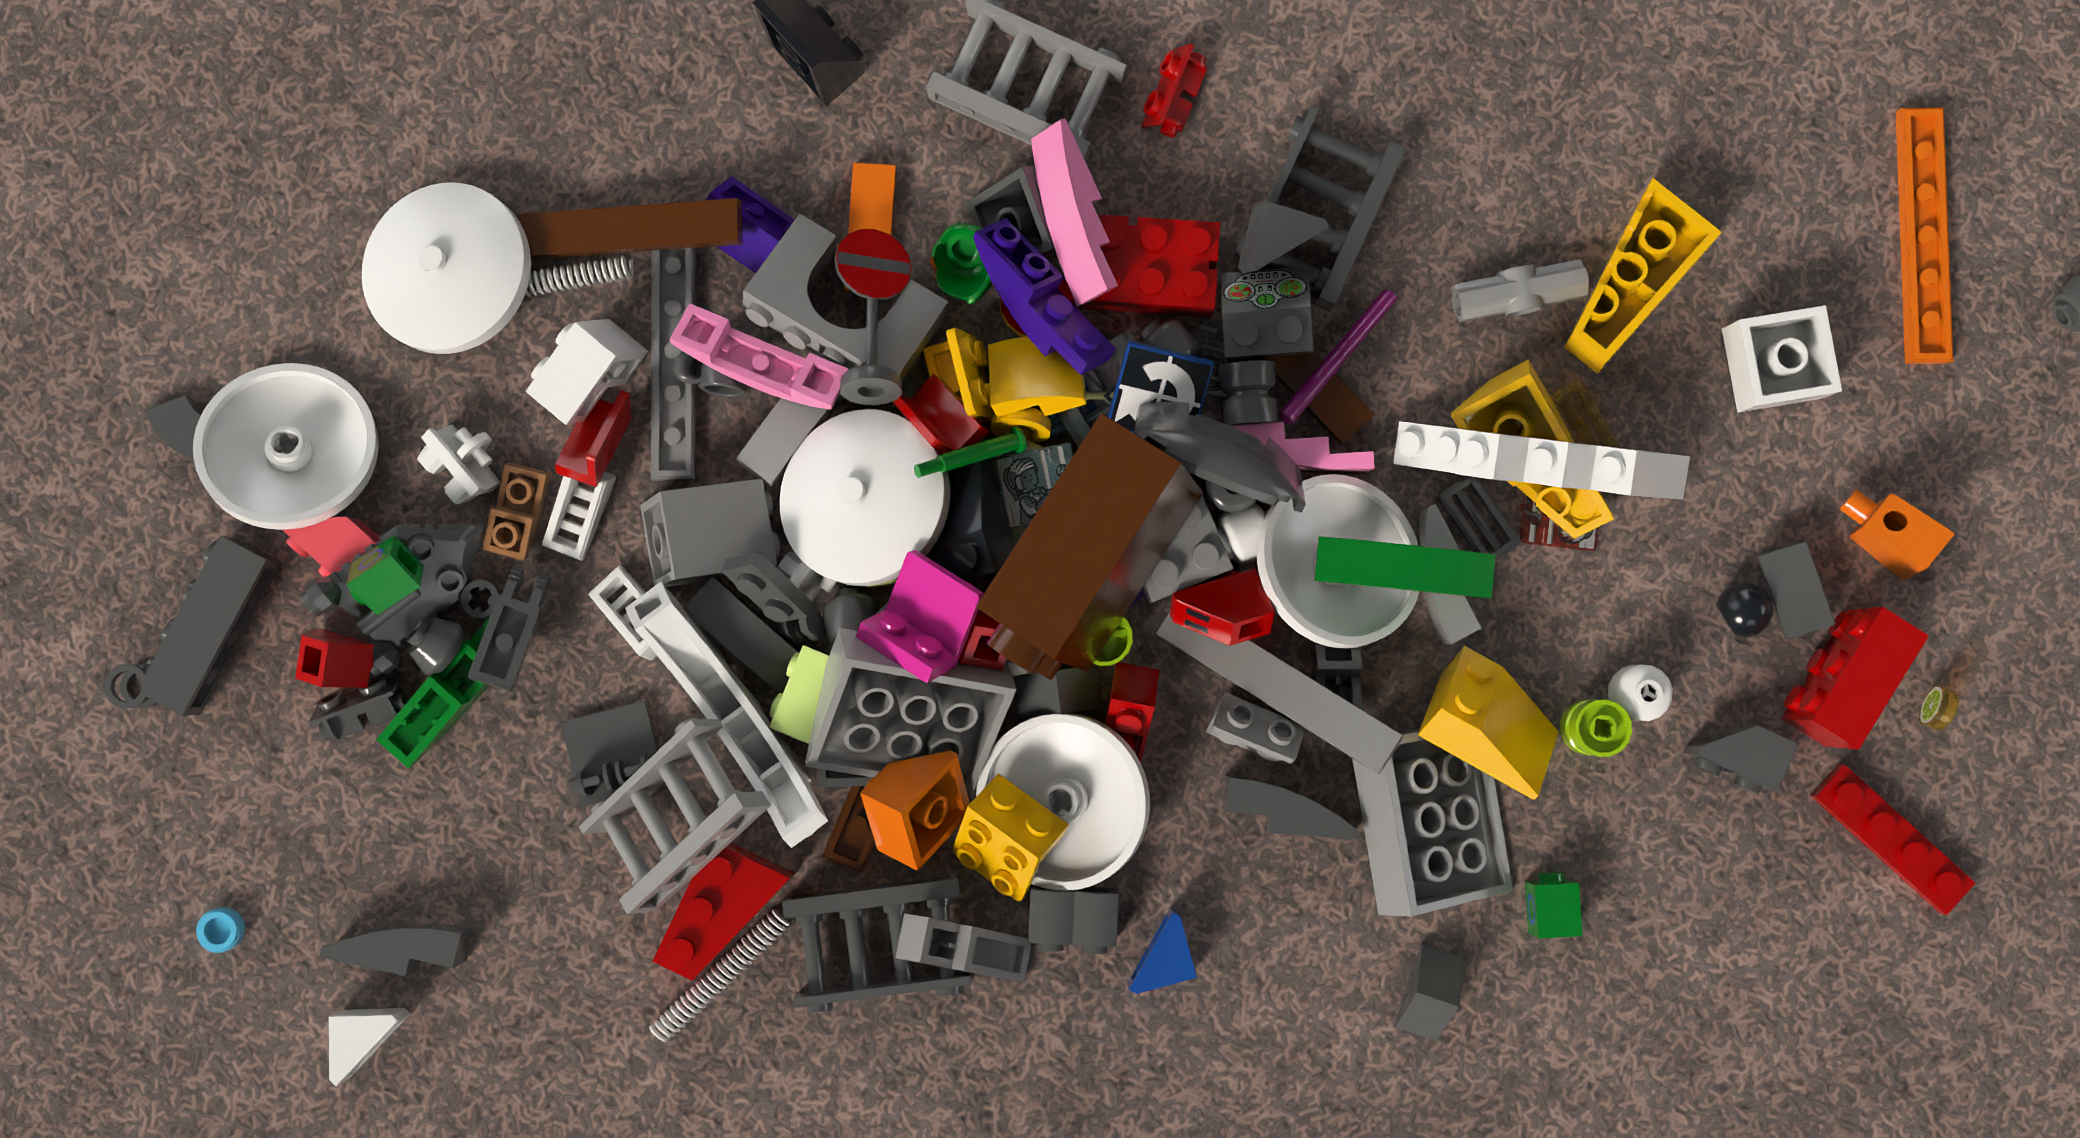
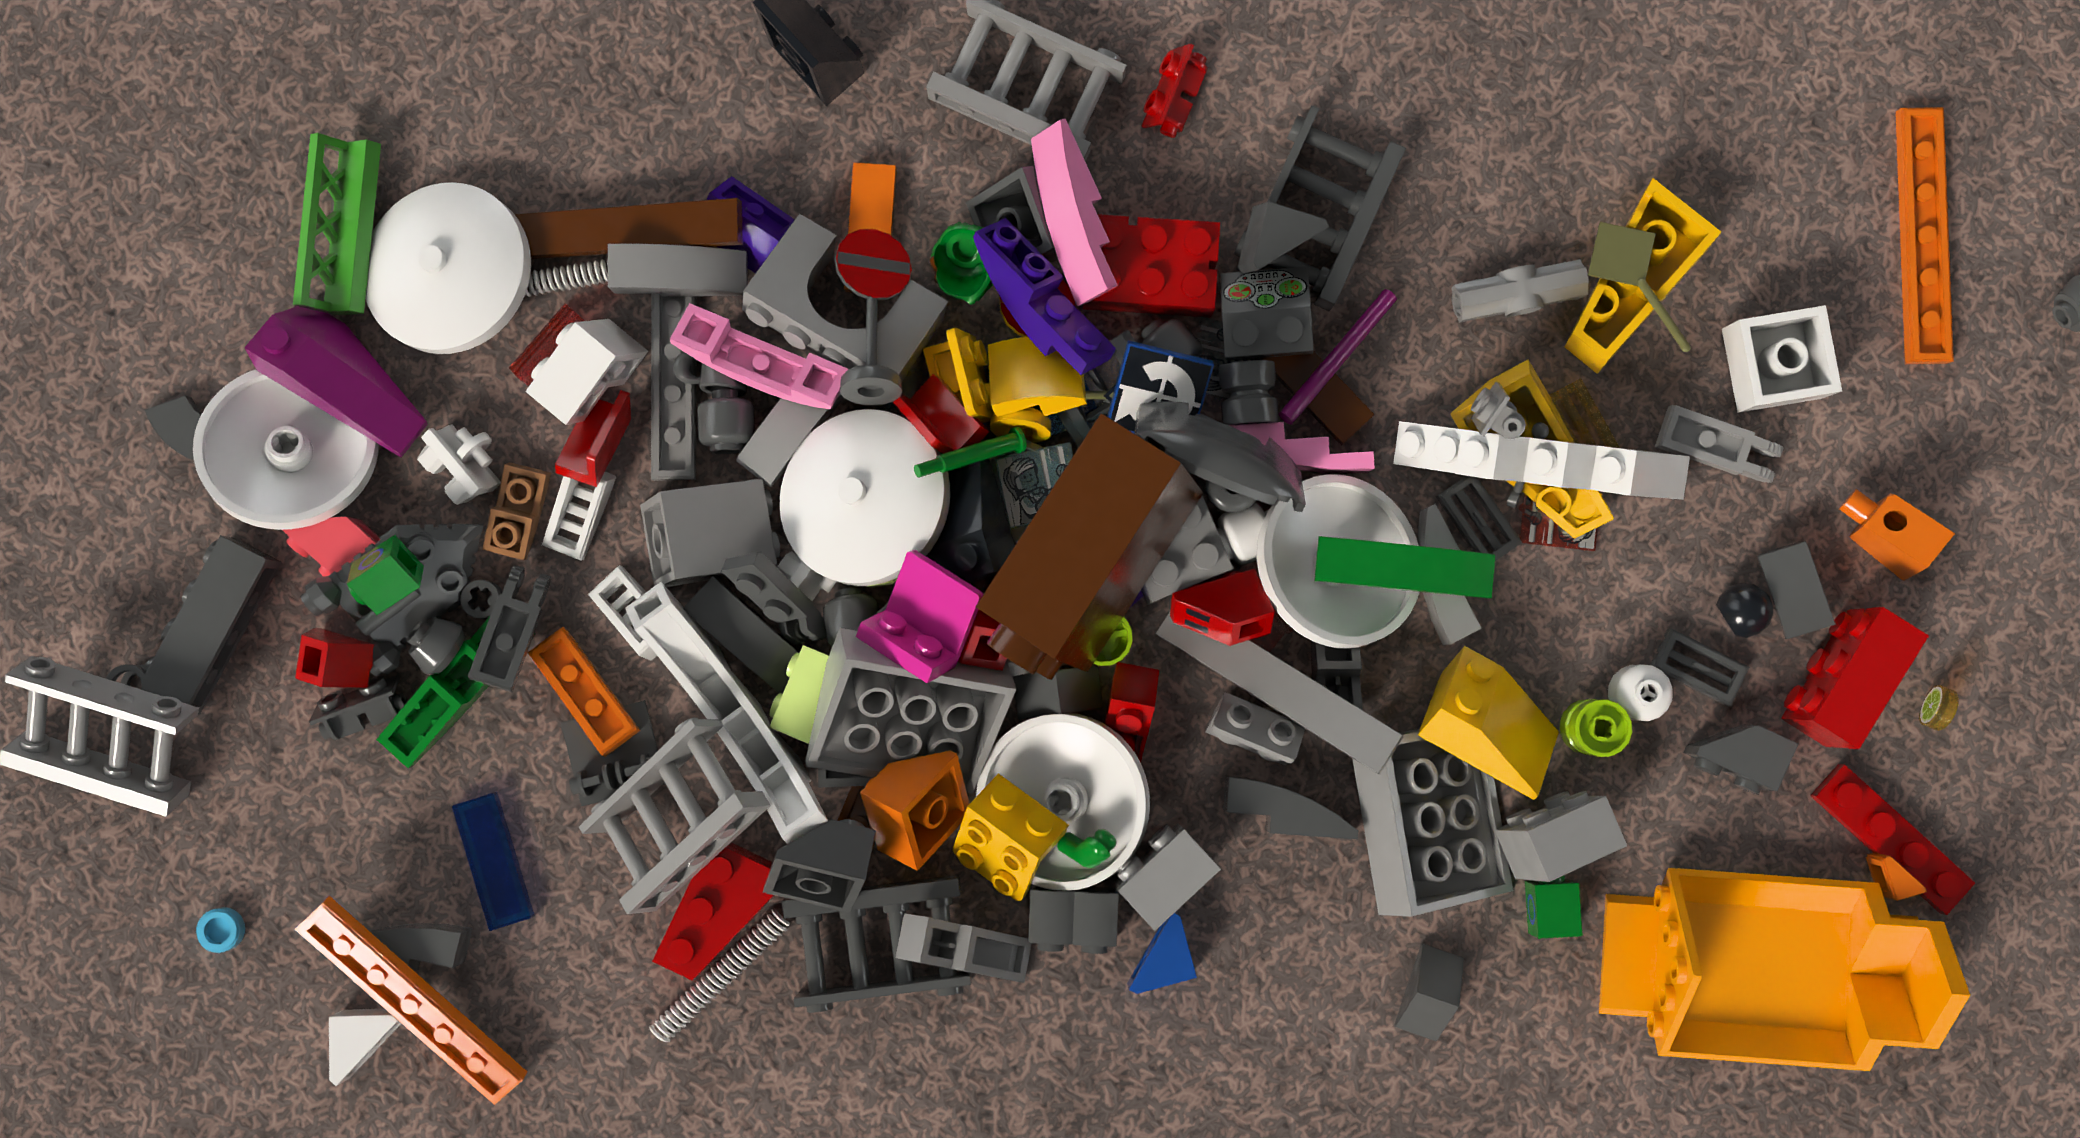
none -> light grey fence [0,656,199,817]
none -> magenta wedge [244,306,428,458]
none -> bright green fence [293,133,381,315]
none -> orange tile [295,896,528,1105]
none -> clear blue tile [452,792,535,931]
none -> clear red tile [509,303,585,387]
none -> orange tile [527,627,641,757]
none -> light grey slope [608,244,748,297]
none -> dark grey head [697,389,755,454]
none -> dark grey slope [763,819,876,913]
none -> green arm [1057,829,1117,868]
none -> light grey brick [1115,823,1221,931]
none -> light grey hinge [1471,382,1526,439]
none -> light grey brick [1495,791,1627,882]
none -> dark grey hinge [1507,422,1549,508]
none -> olive piece [1587,222,1691,352]
none -> light orange panel [1599,868,1970,1071]
none -> dark grey tile [1650,628,1750,706]
none -> light grey hinge [1655,405,1784,483]
none -> orange slope [1866,853,1927,901]

